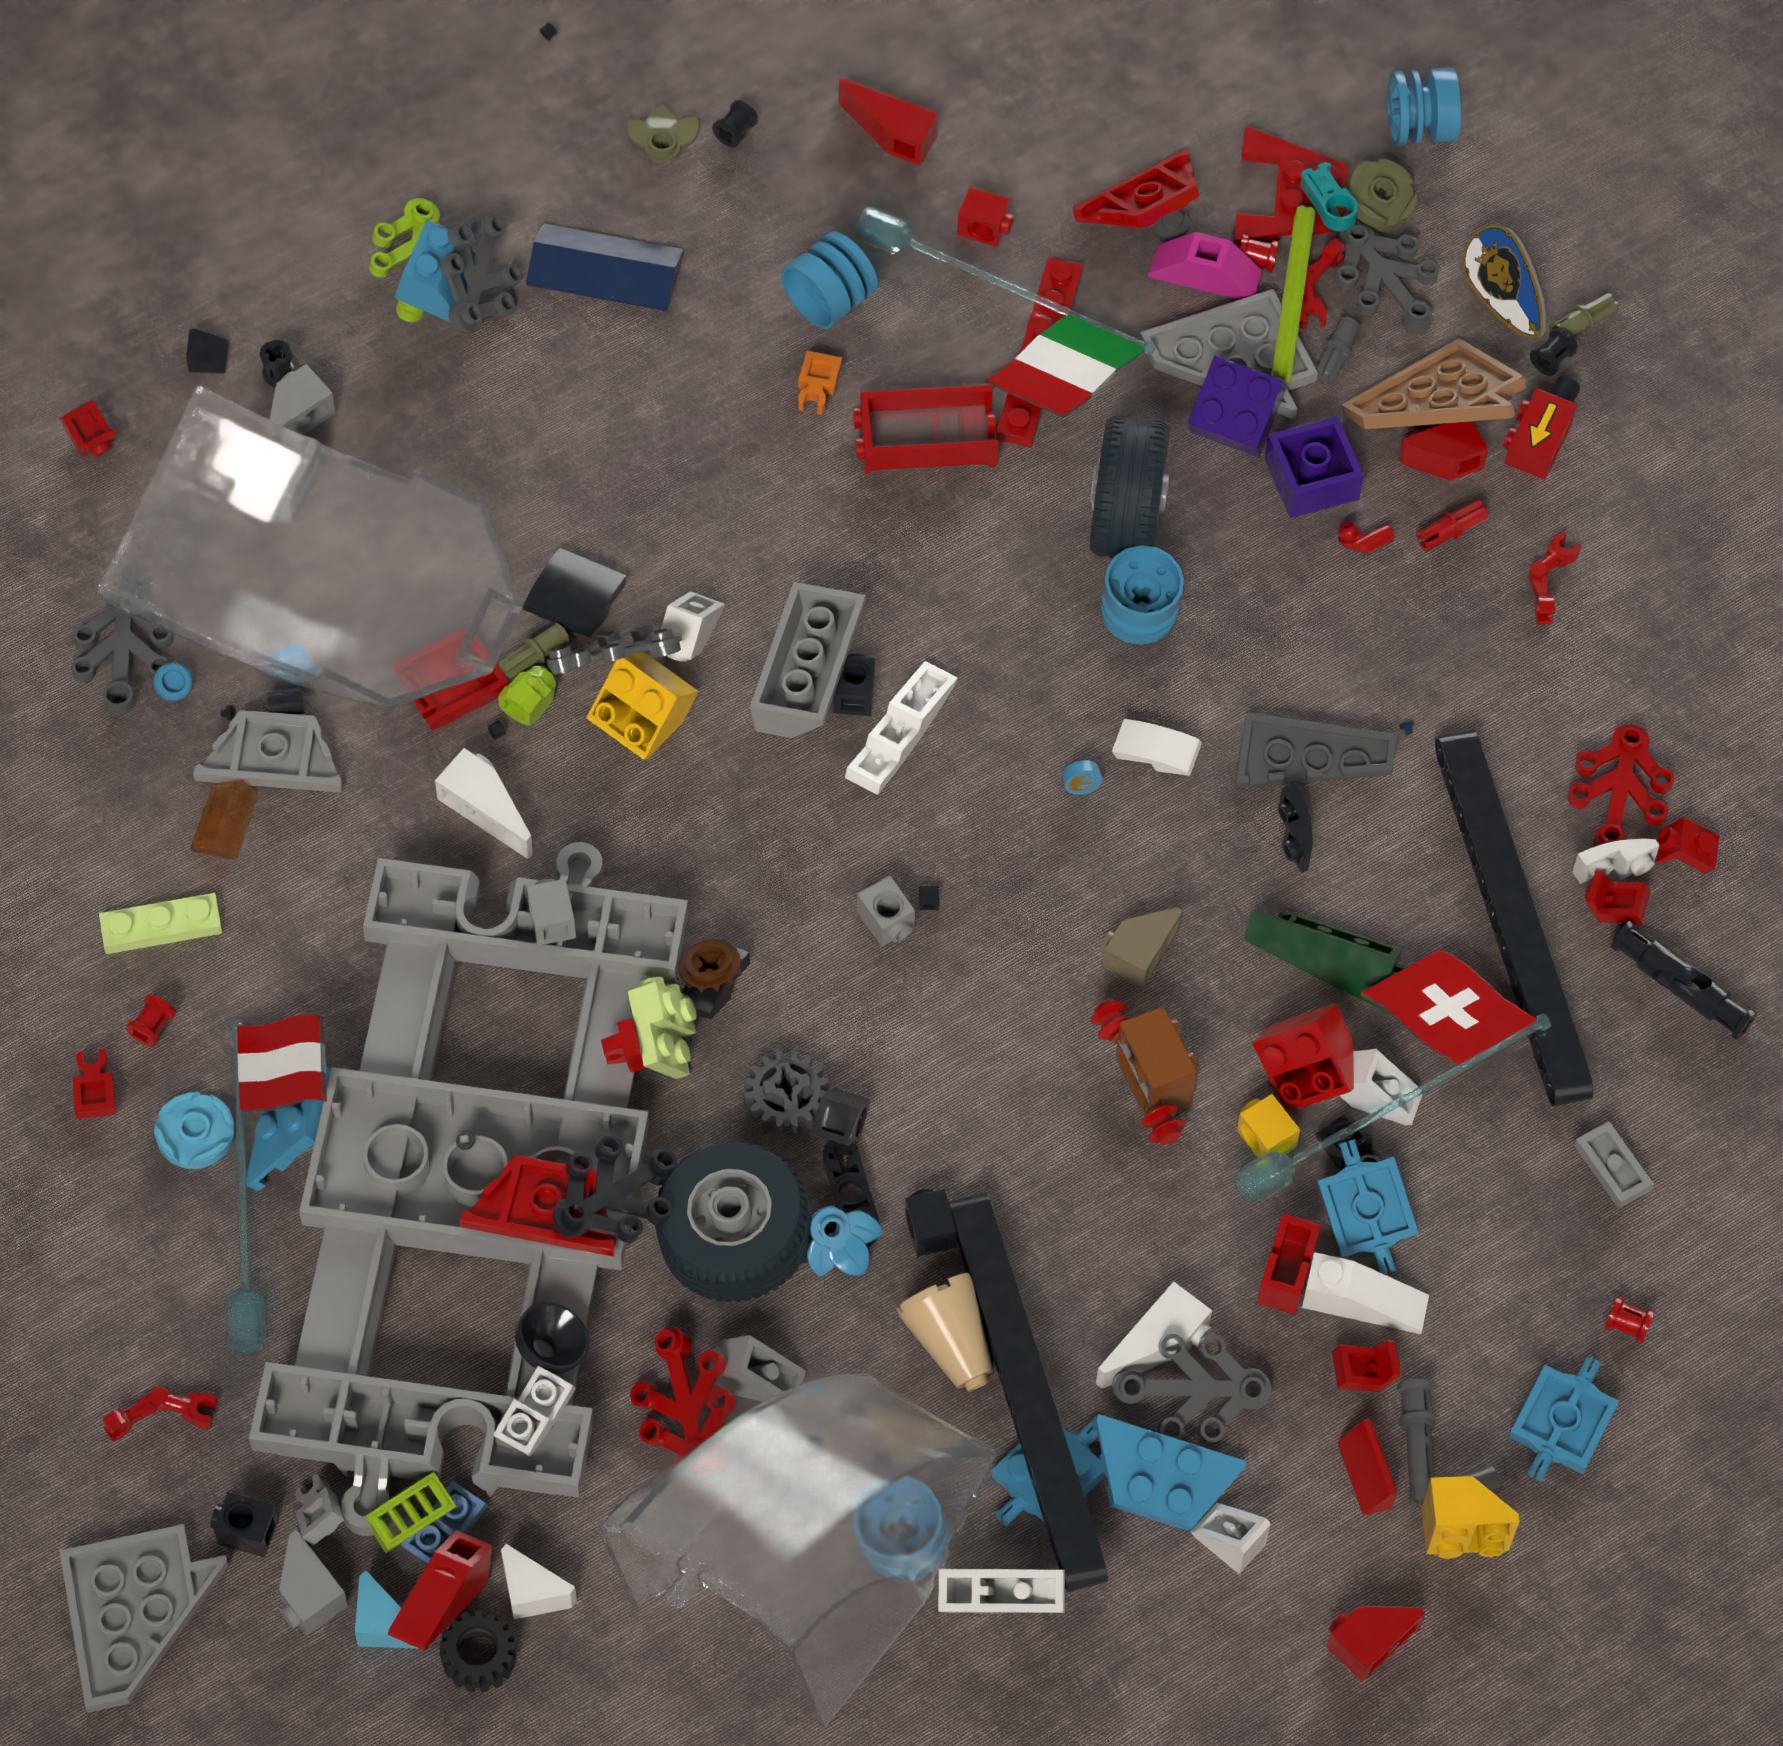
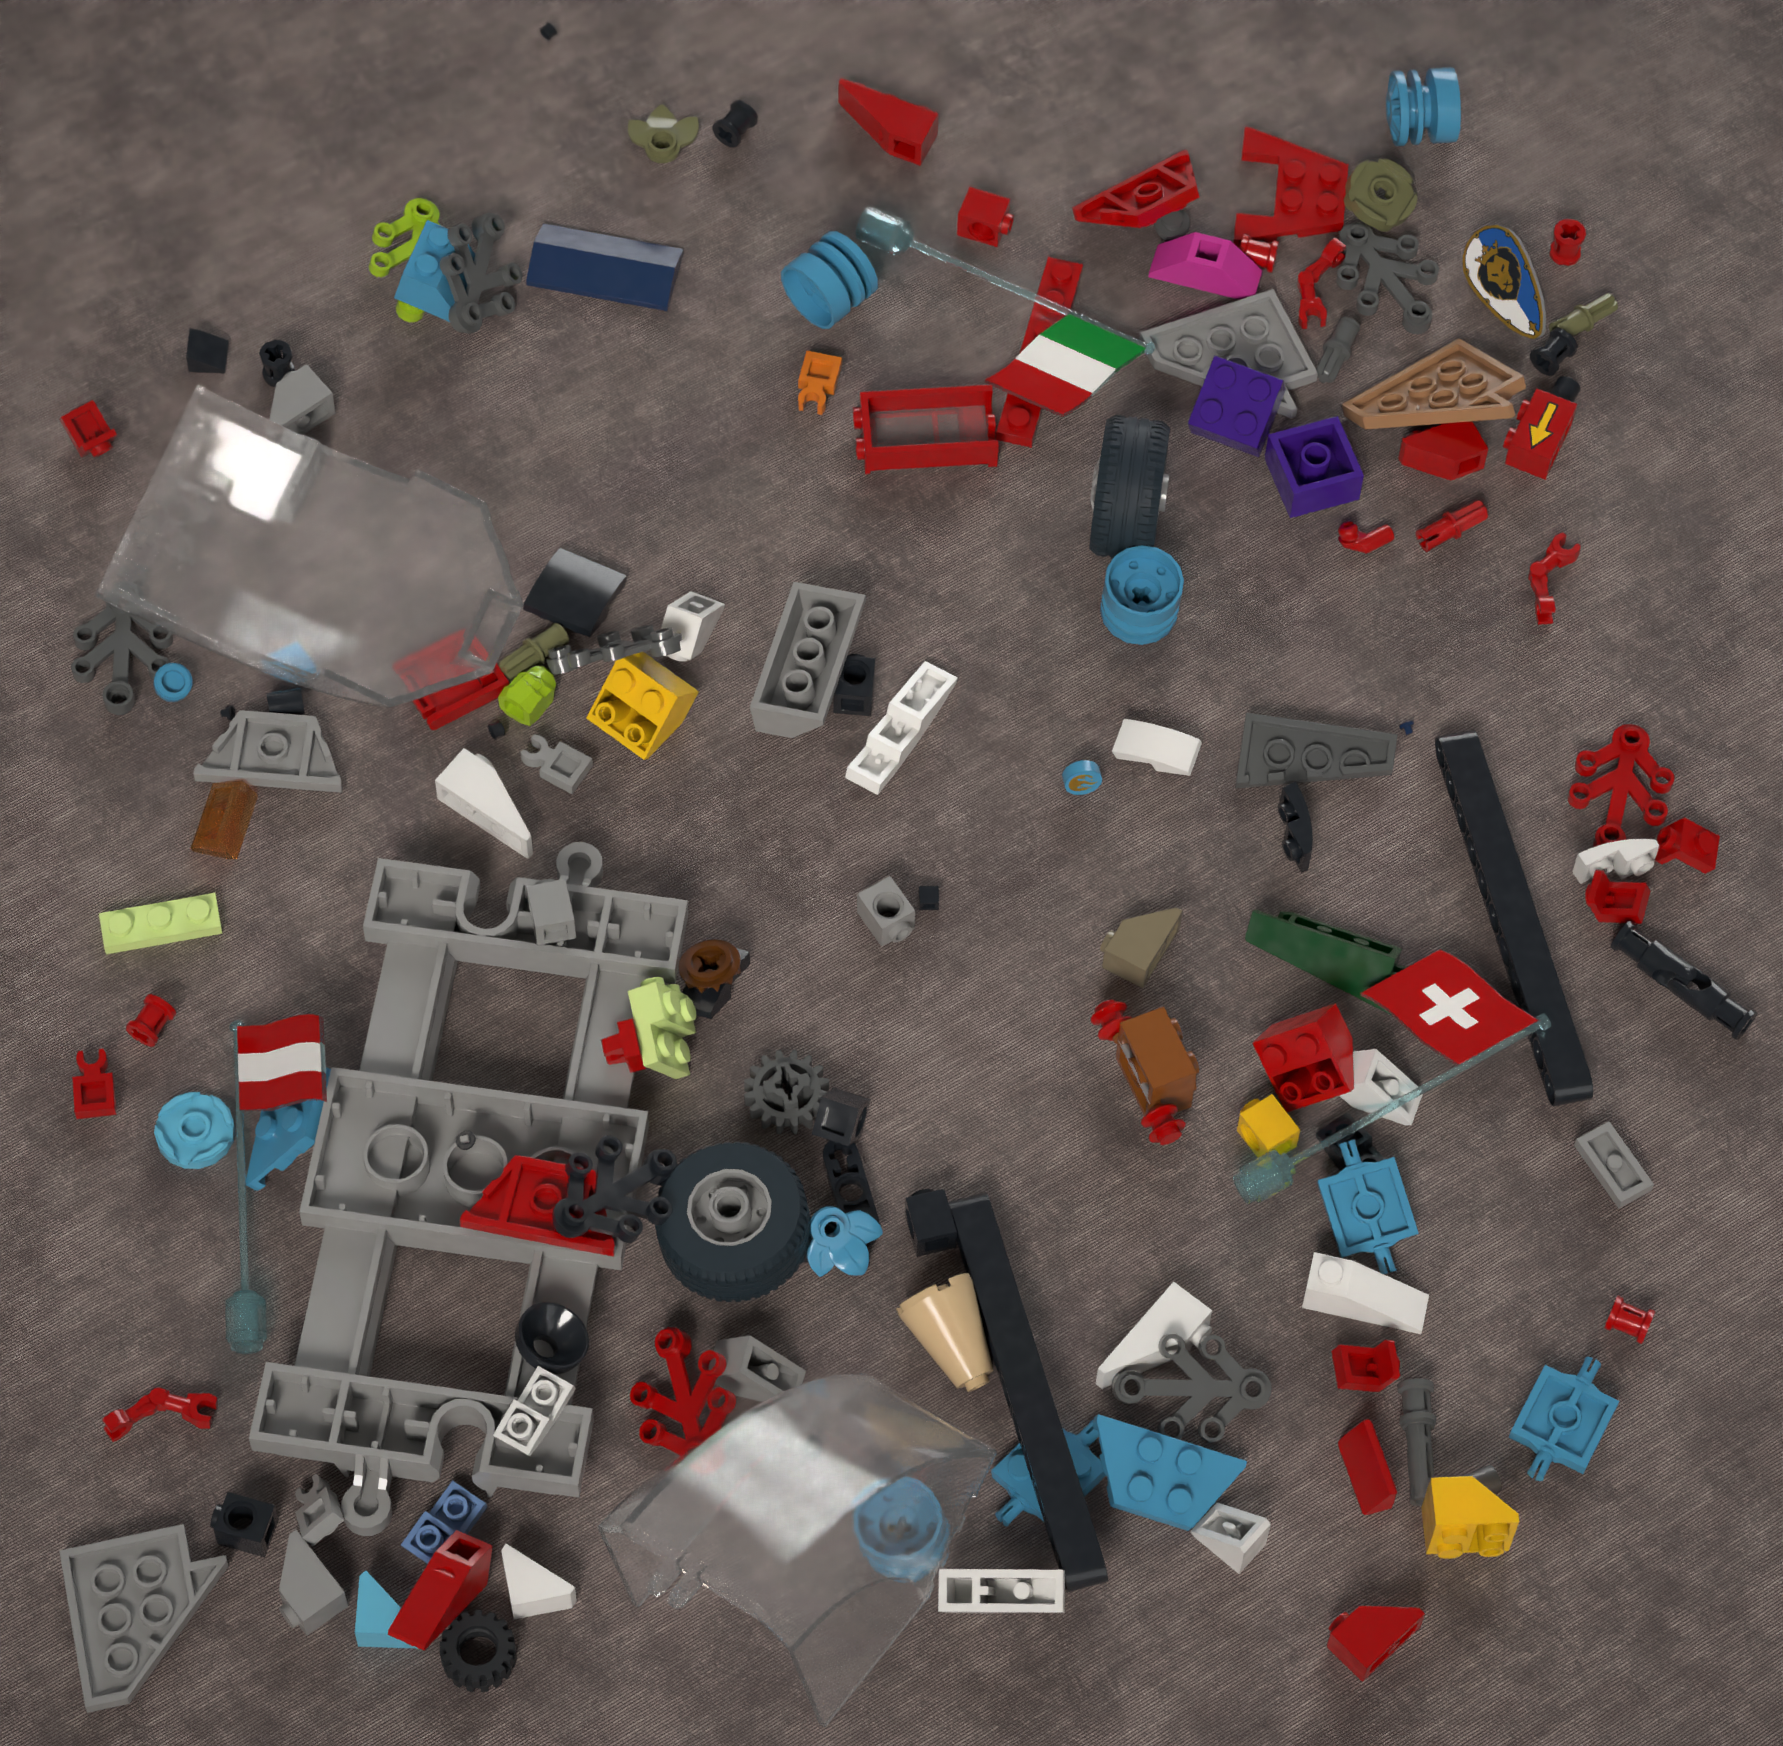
lime slope [363,1472,457,1553] -> none
red piece [1257,1213,1321,1315] -> none
lime axle [1271,205,1316,384] -> none
teal piece [1300,162,1358,231] -> none
none -> light grey plate [520,734,593,794]
none -> red bush [1549,219,1586,266]

